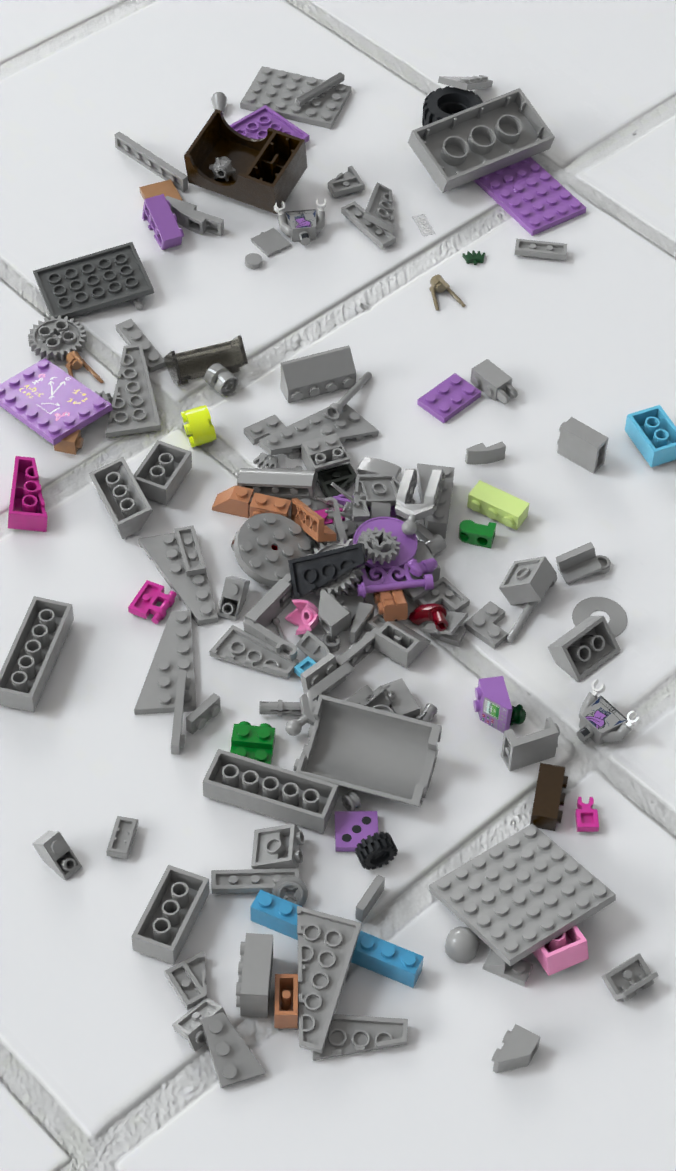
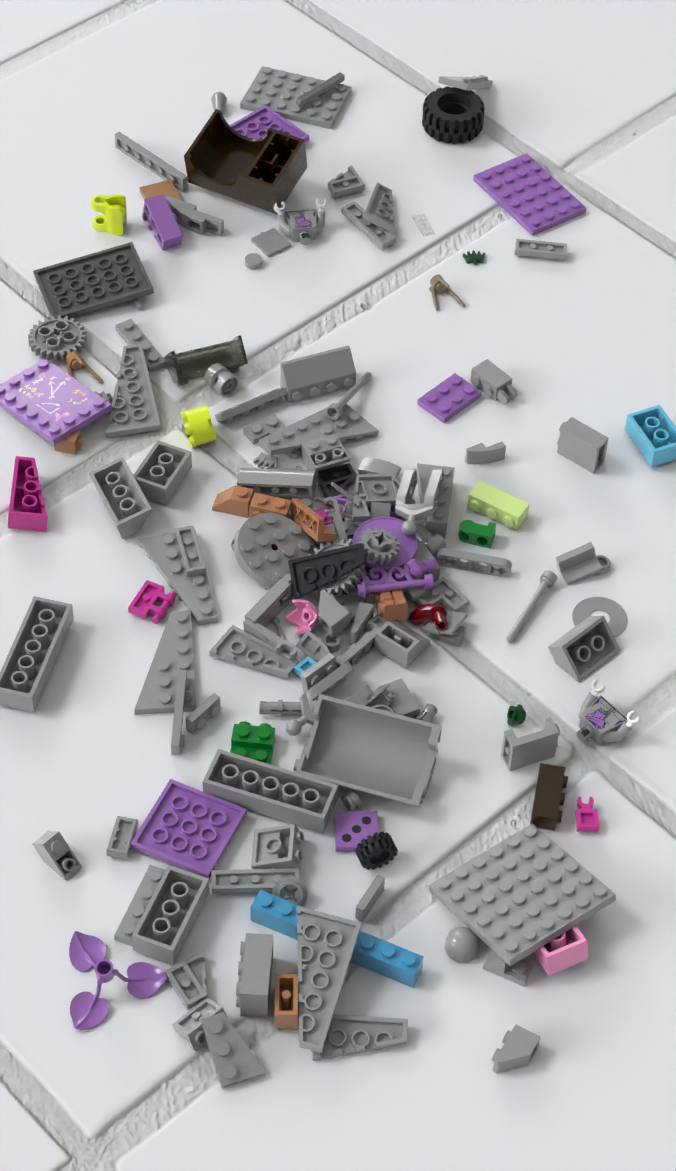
light grey rock [209,156,236,181] -> none
light grey slope [217,576,250,621] -> none
light grey plate [408,88,555,193] -> none
light grey plate [464,601,508,650] -> none
medium lavender slope [473,676,512,733] -> none
light grey container [499,556,557,605] -> none
light grey bracket [601,953,659,1001] -> none
none -> medium lavender plant [69,931,167,1030]
none -> neon yellow piece [91,194,127,236]
none -> light grey plate [114,865,165,946]
none -> medium lavender plate [130,779,247,879]
none -> light grey plate [215,387,287,423]
none -> light grey beam [436,548,512,577]

